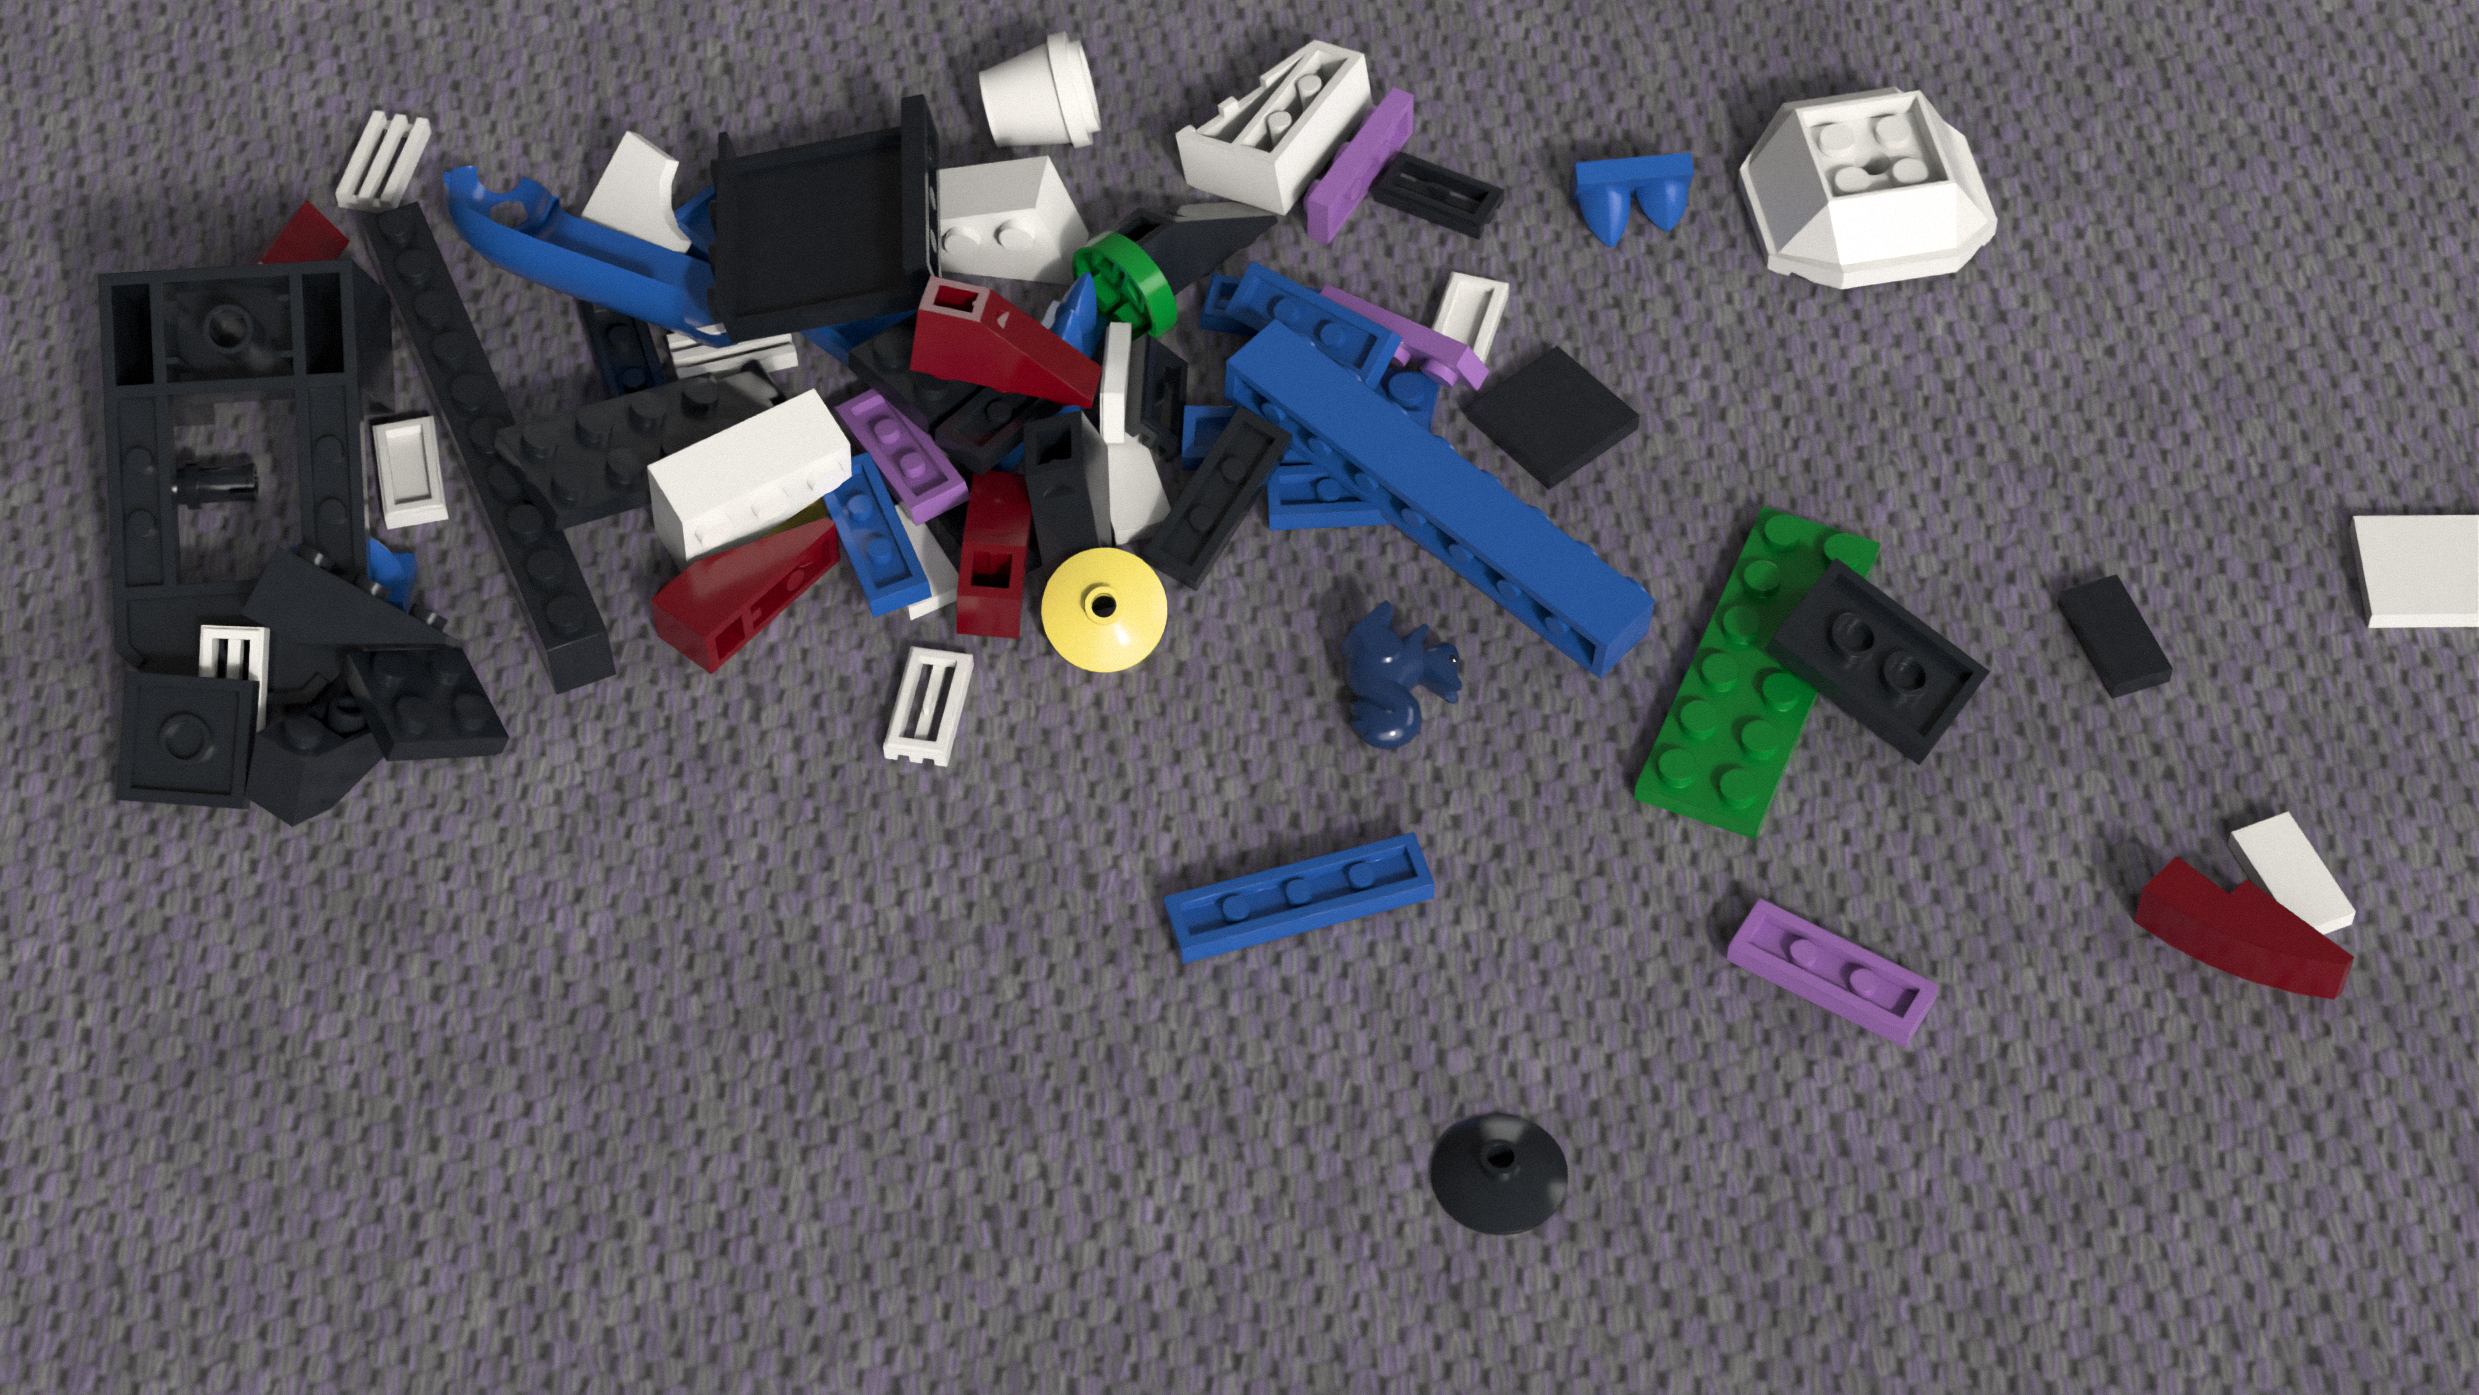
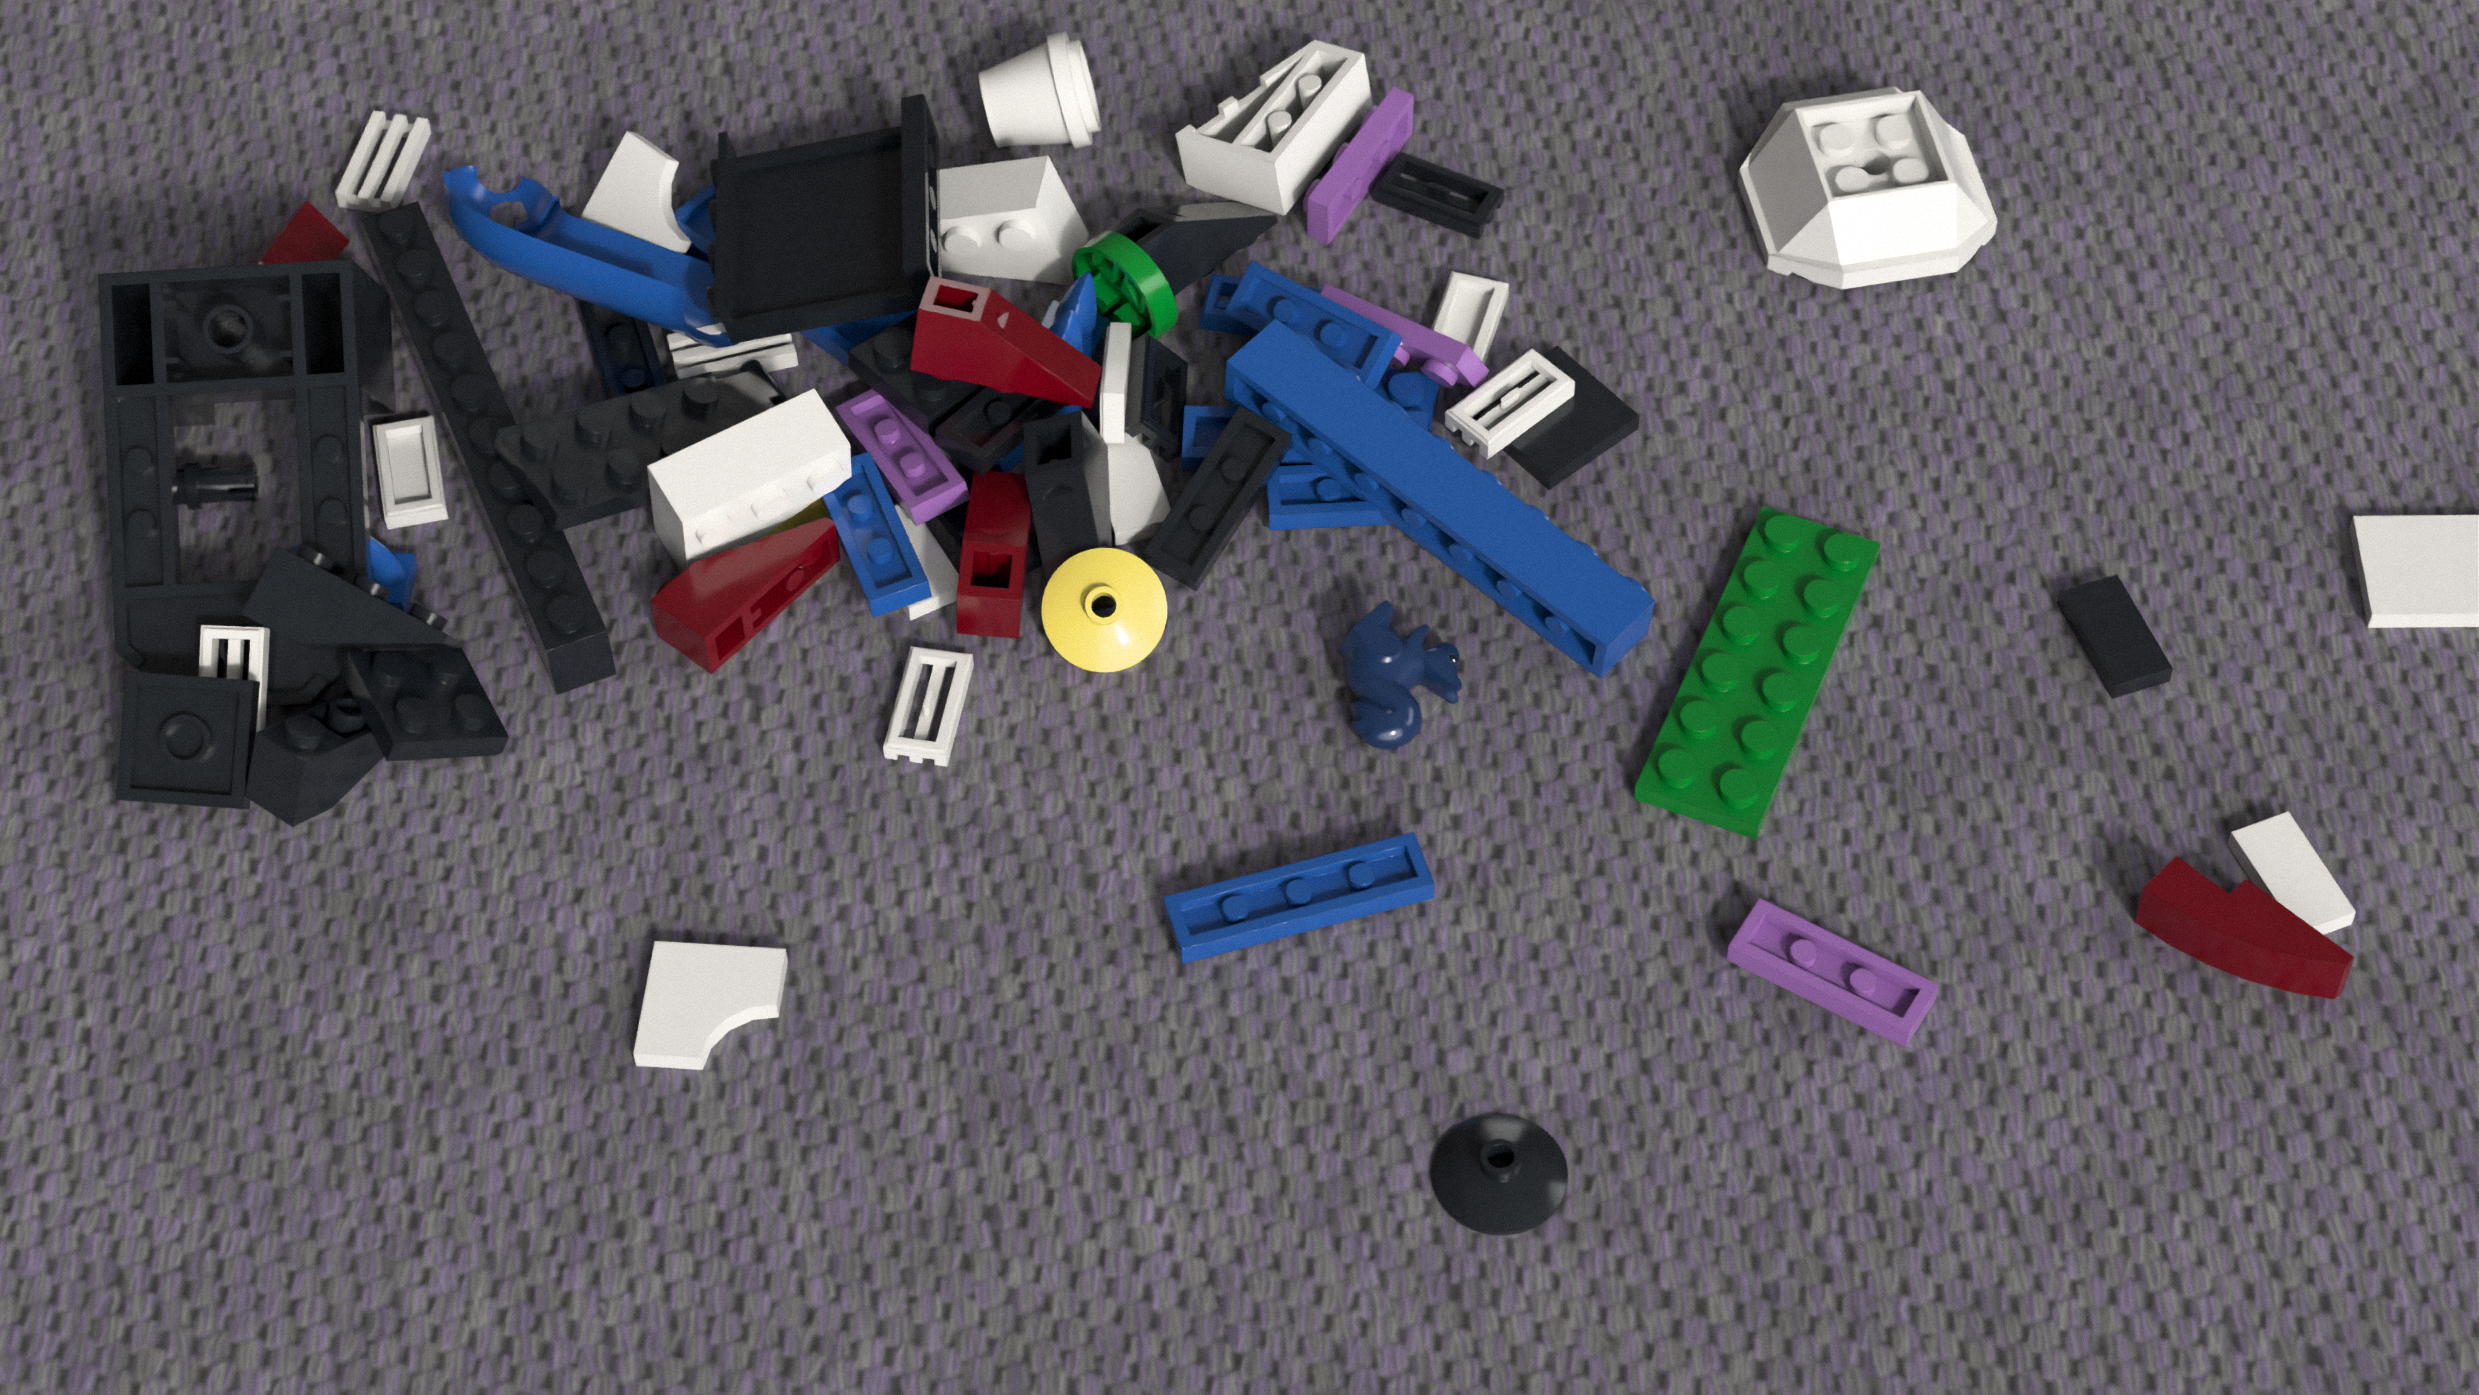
blue tile [1569,152,1694,248] -> none
black plate [1764,558,1990,765] -> none
none -> white tile [633,941,788,1070]
none -> white tile [1445,348,1575,460]

